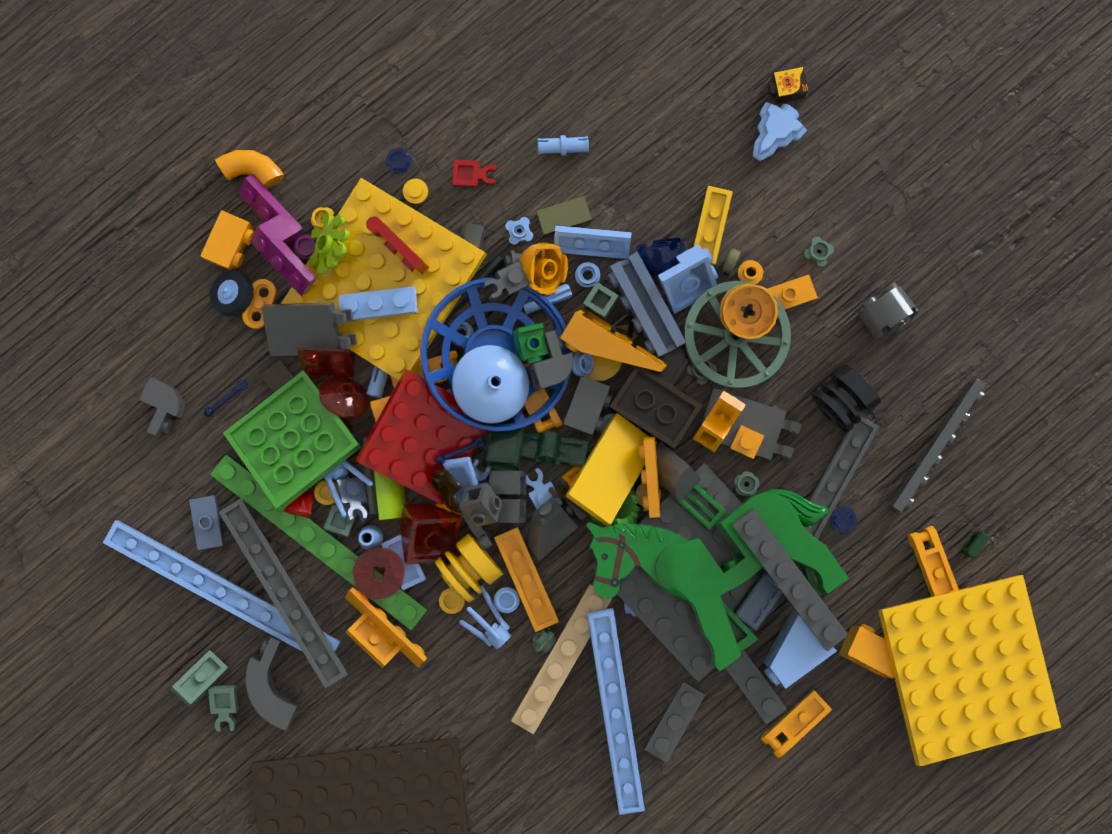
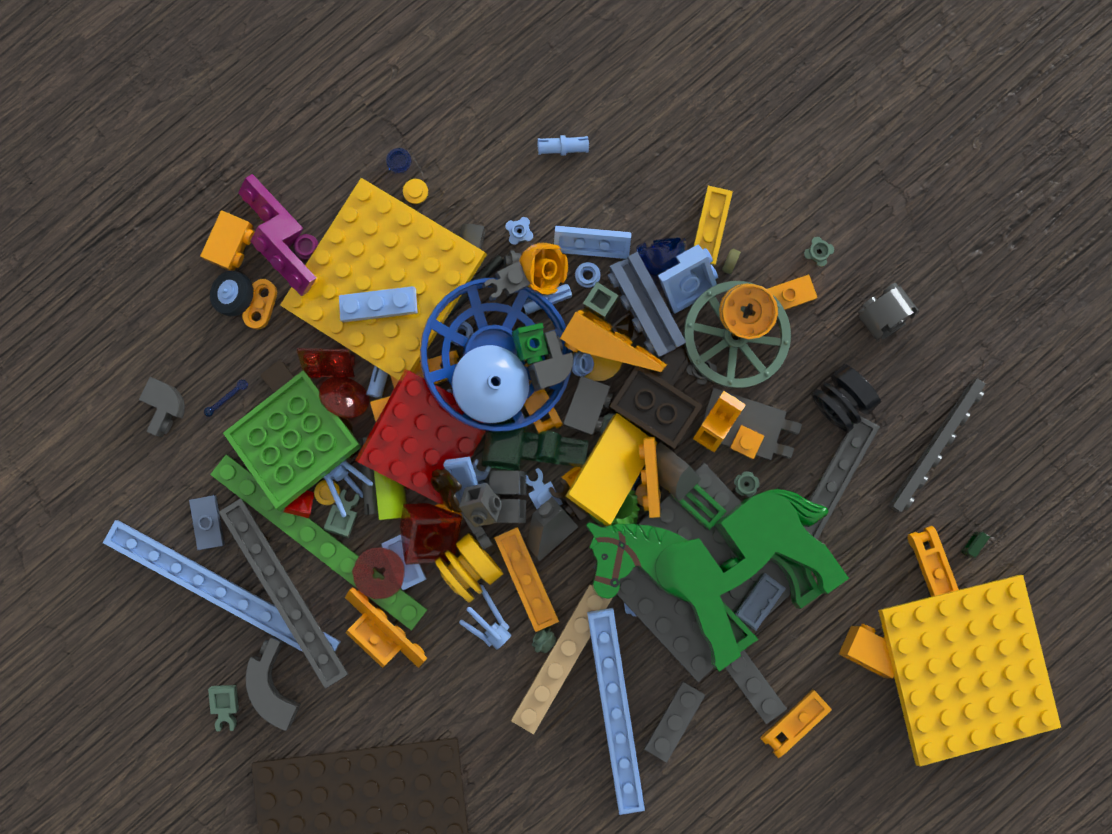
sand green plate [171,650,228,708] -> none
light orange cylinder [215,150,284,189] -> none
dark grey tile [261,302,357,356] -> none
lime animal [309,213,349,275] -> none
yellow plate [311,207,335,229] -> none
sand blue plate [335,478,367,523] -> none
light blue cone [358,525,383,551] -> none
red plate [366,216,429,274] -> none
clear blue hinge [435,437,485,465] -> none
yellow plate [439,588,465,614] -> none
red plate [452,160,497,188] -> none
light blue plate [494,587,520,613] -> none
olive tile [536,196,592,236] -> none
dark grey plate [731,508,848,651] -> none
light orange plate [738,260,763,284] -> none
light blue rock [753,102,807,161] -> none
light blue slope [763,608,837,689] -> none
brick [768,67,809,104] -> none
clear blue plate [831,507,857,532] -> none

